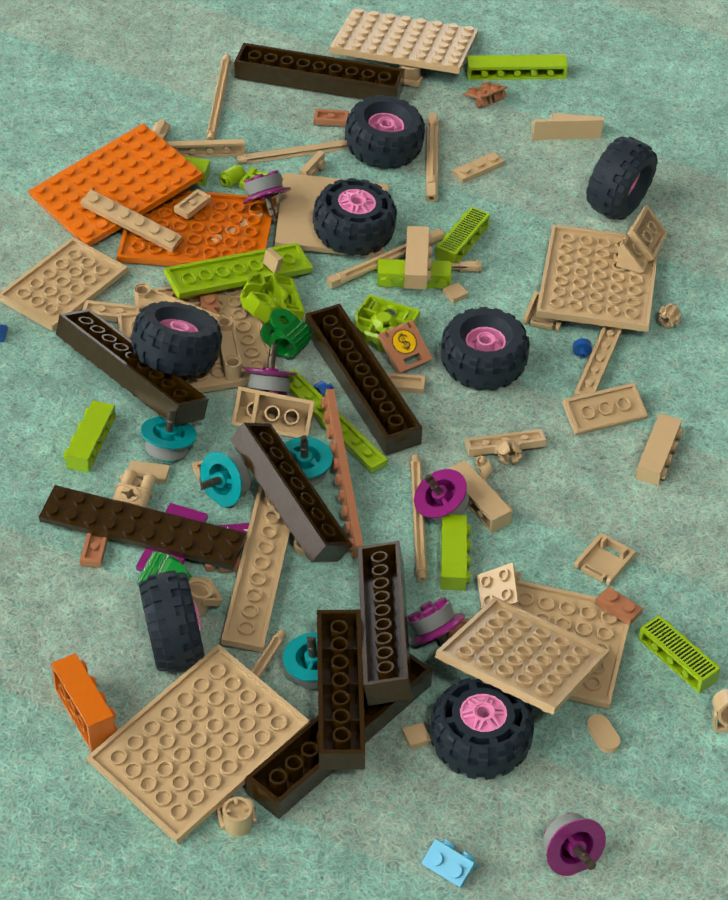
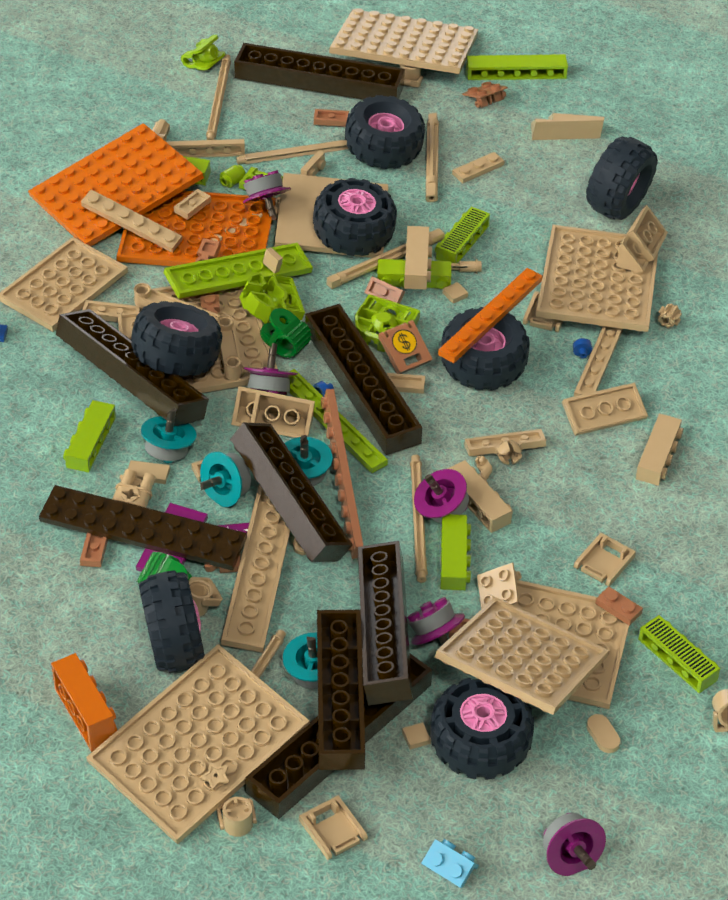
none -> lime piece [181,35,226,70]
none -> nougat plate [196,238,221,262]
none -> tan plate [201,763,230,790]
none -> tan container [299,795,368,860]
none -> nougat plate [364,276,405,304]
none -> orange plate [438,268,543,363]

